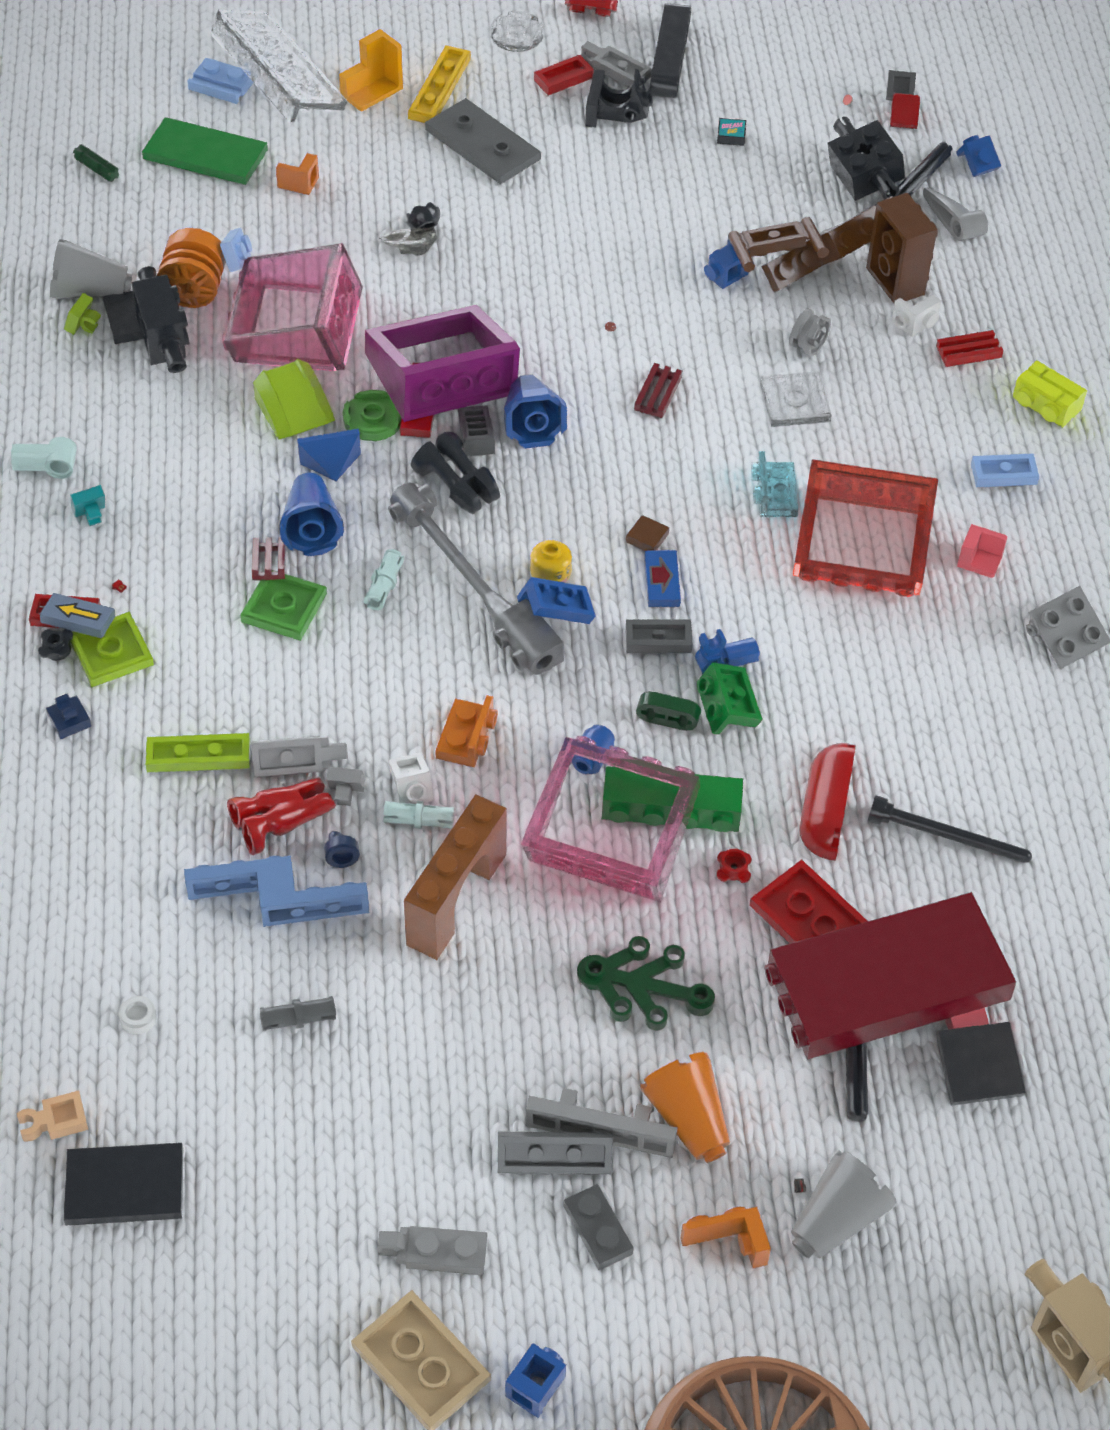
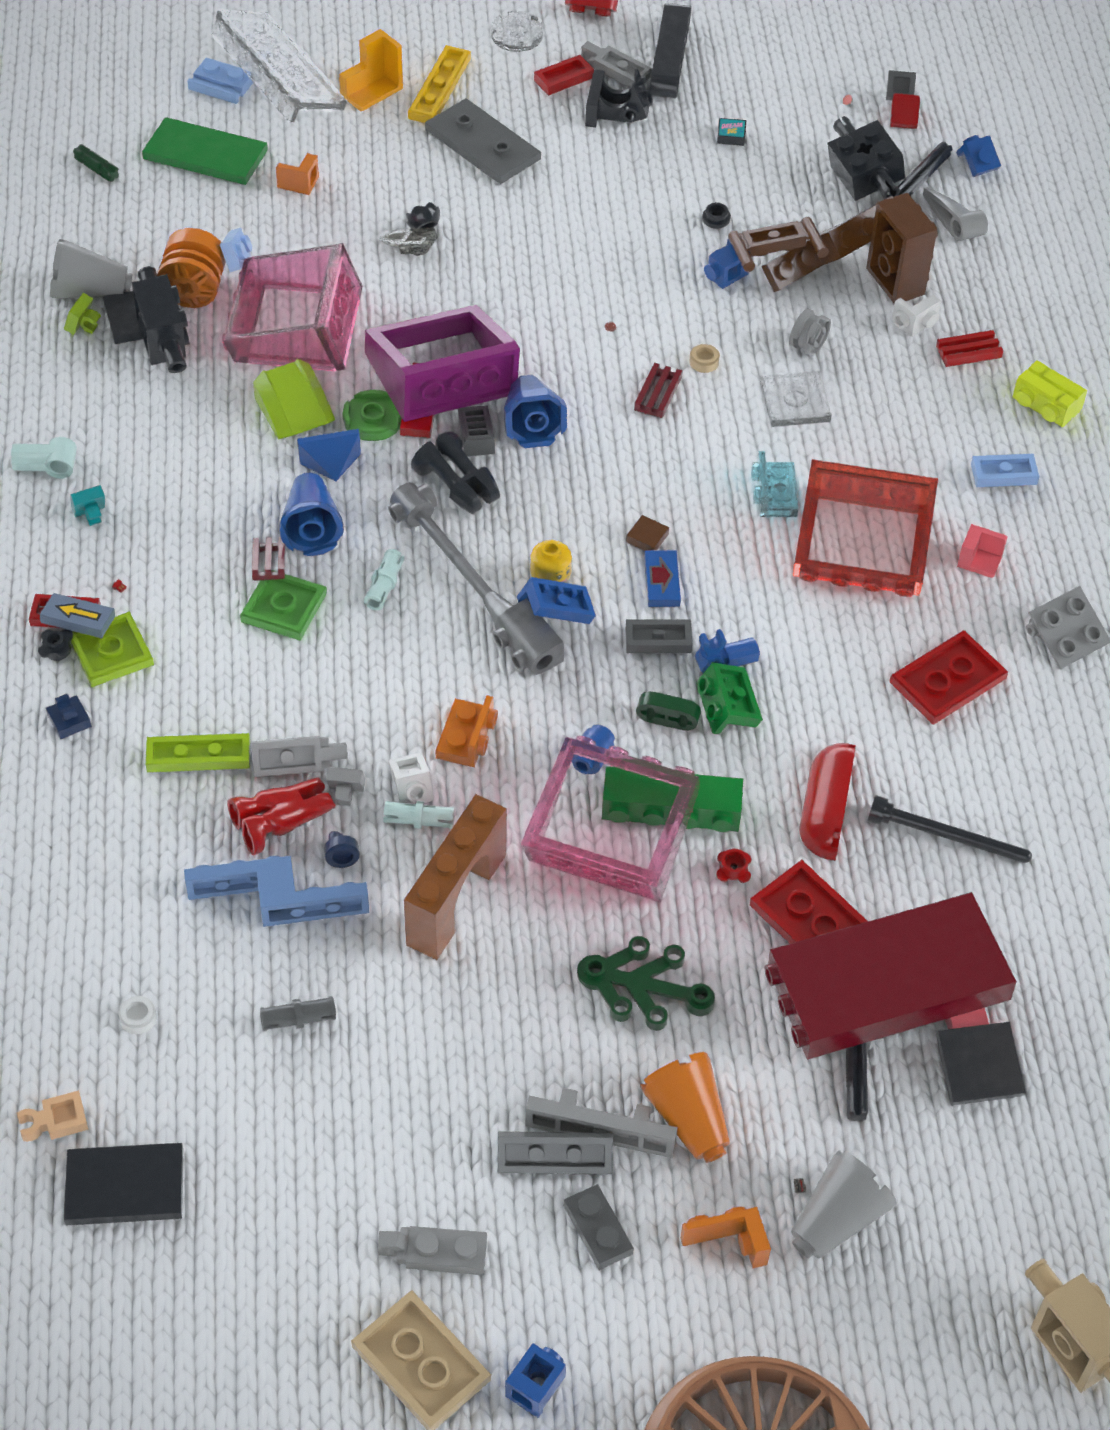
none -> tan tile [689,344,720,373]
none -> black plate [702,202,731,229]
none -> red tile [889,630,1008,725]

